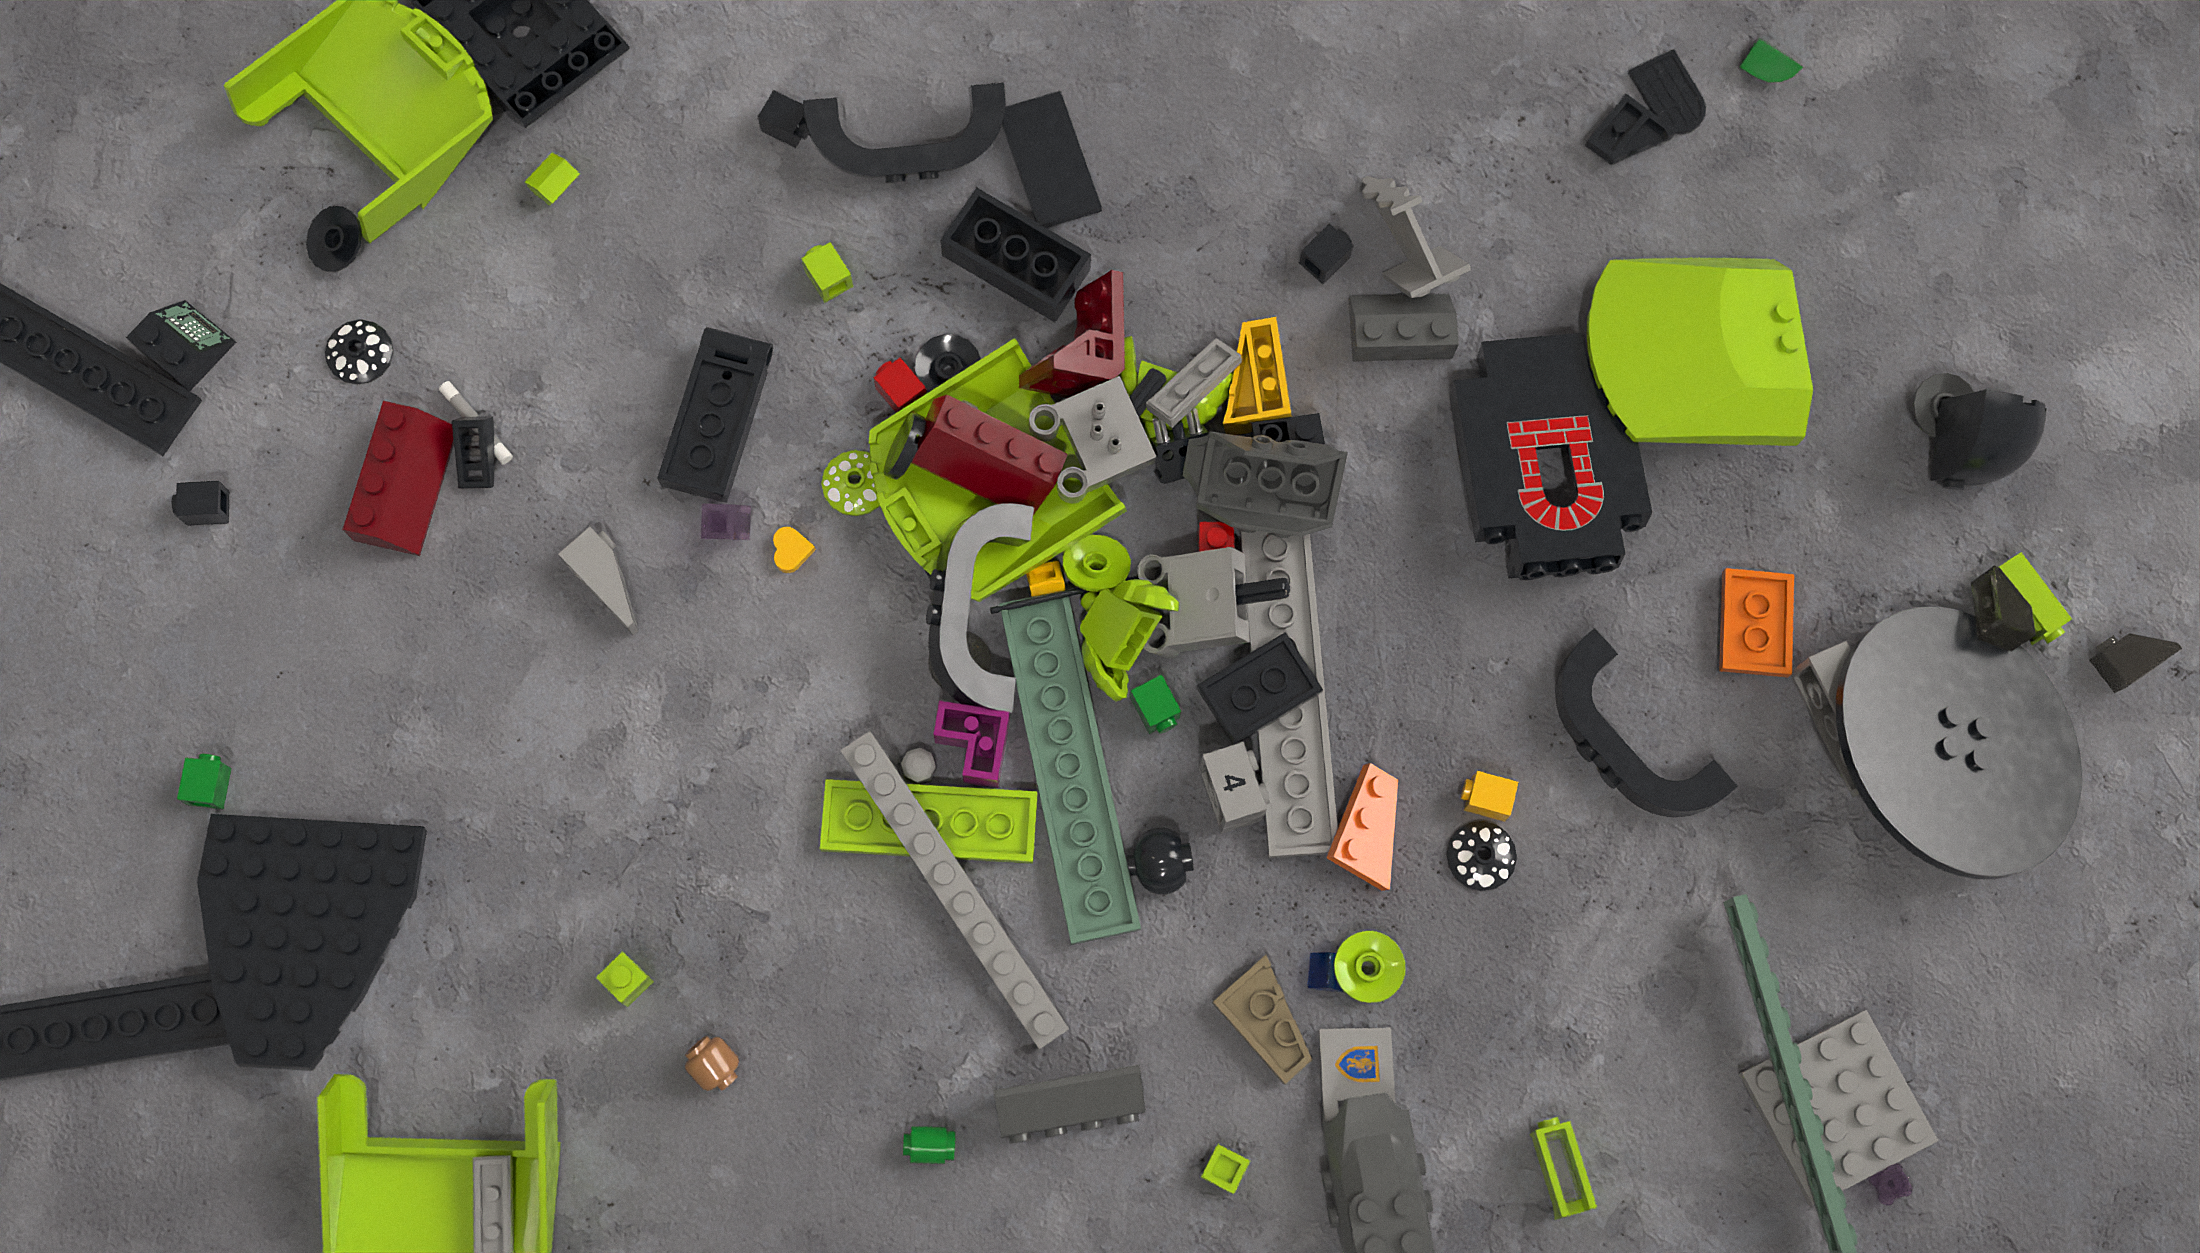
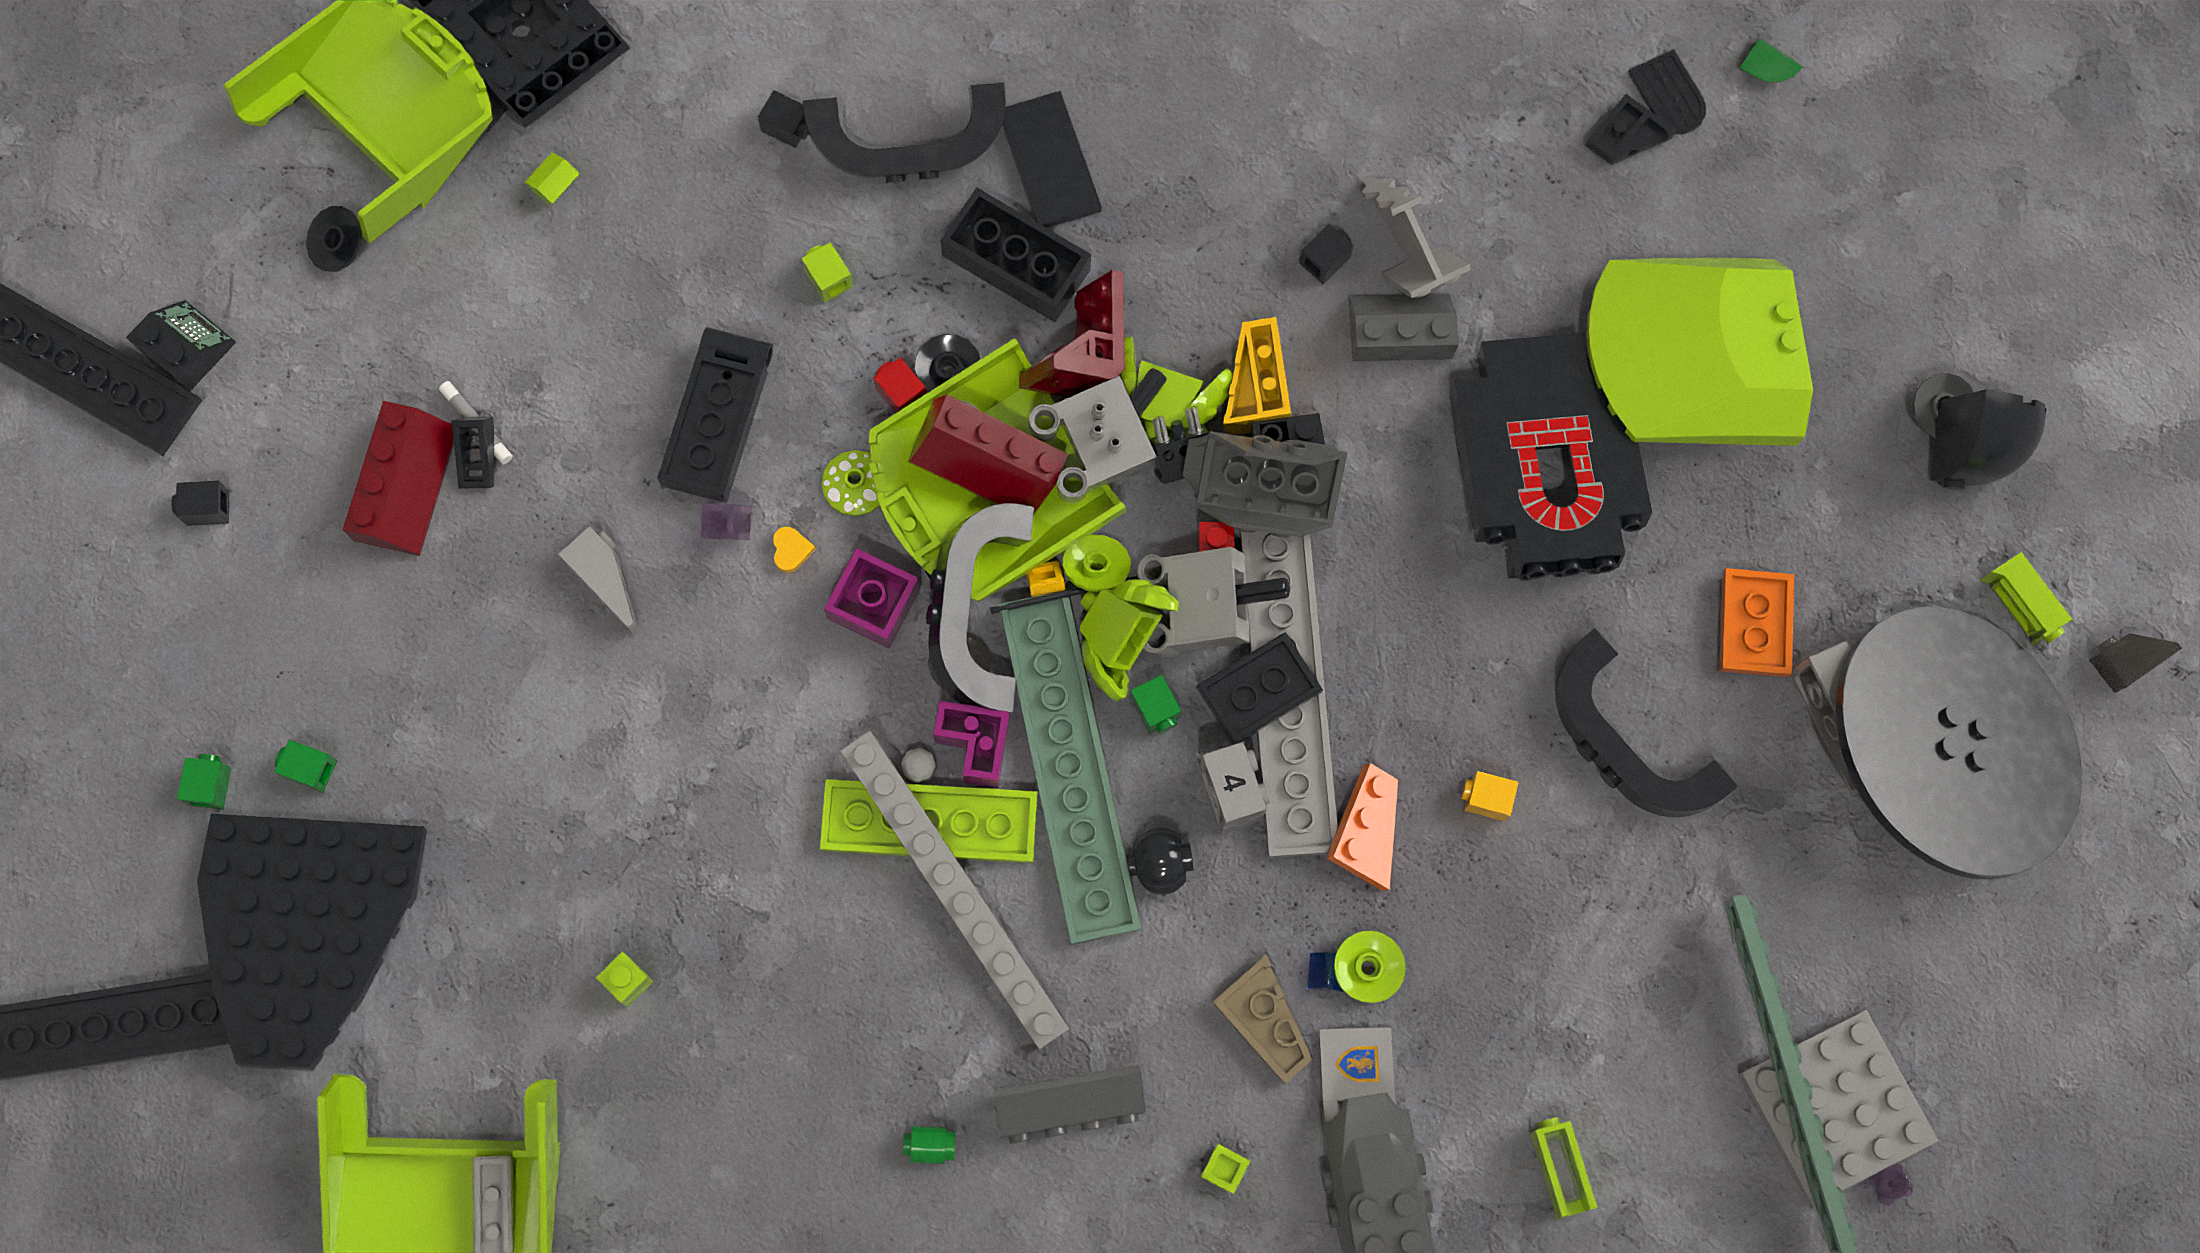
black dish [325,319,394,385] -> none
medium nougat head [685,1036,739,1091] -> none
tile [884,412,926,480] -> none
light grey tile [1146,338,1242,428] -> none
black dish [1446,821,1517,891] -> none
clear smoke slope [1971,566,2036,652] -> none
none -> green brick [274,740,337,793]
none -> magenta brick [824,548,921,649]

